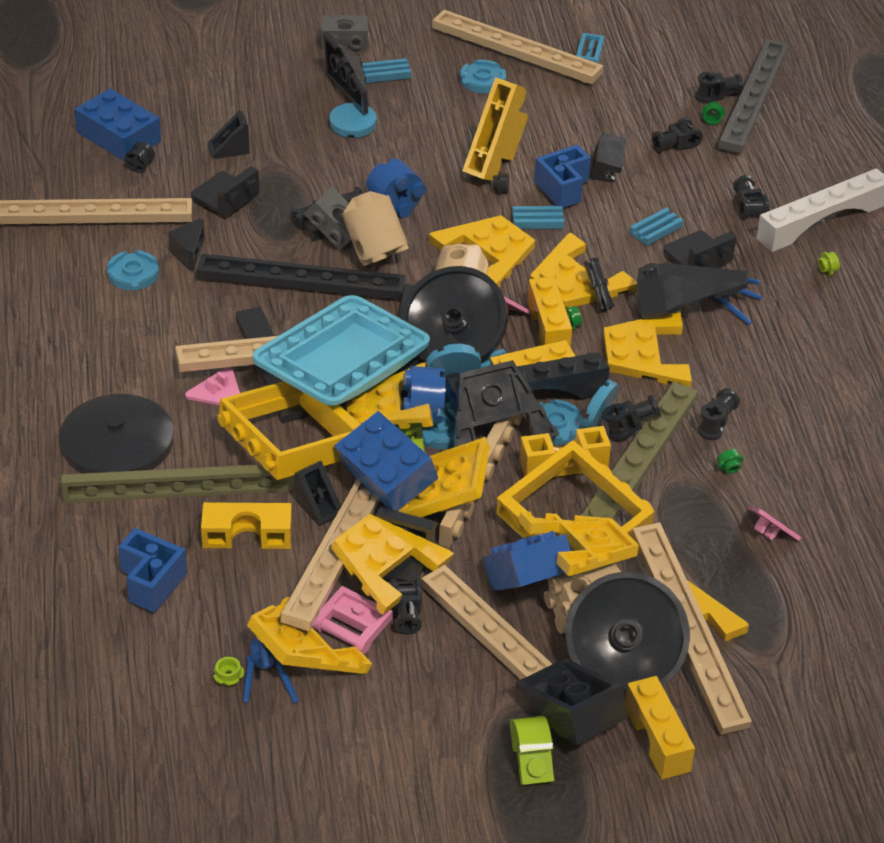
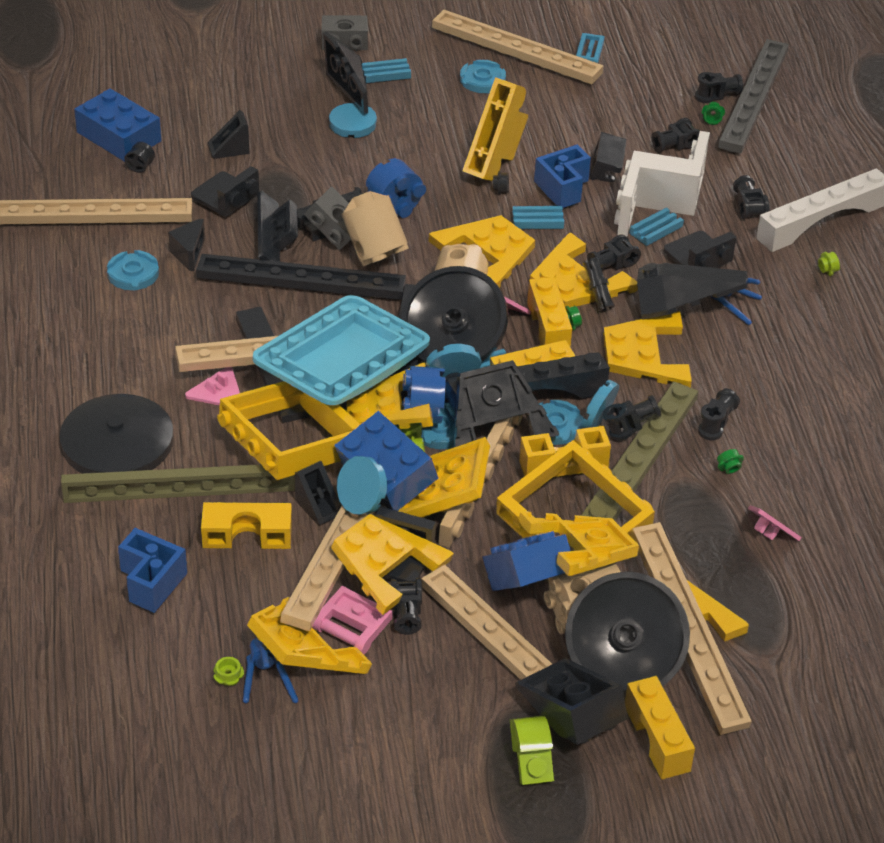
none -> black bracket [257,191,298,262]
none -> dark azure tile [337,456,387,515]
none -> black connector [587,234,641,271]
none -> white bracket [614,131,710,237]

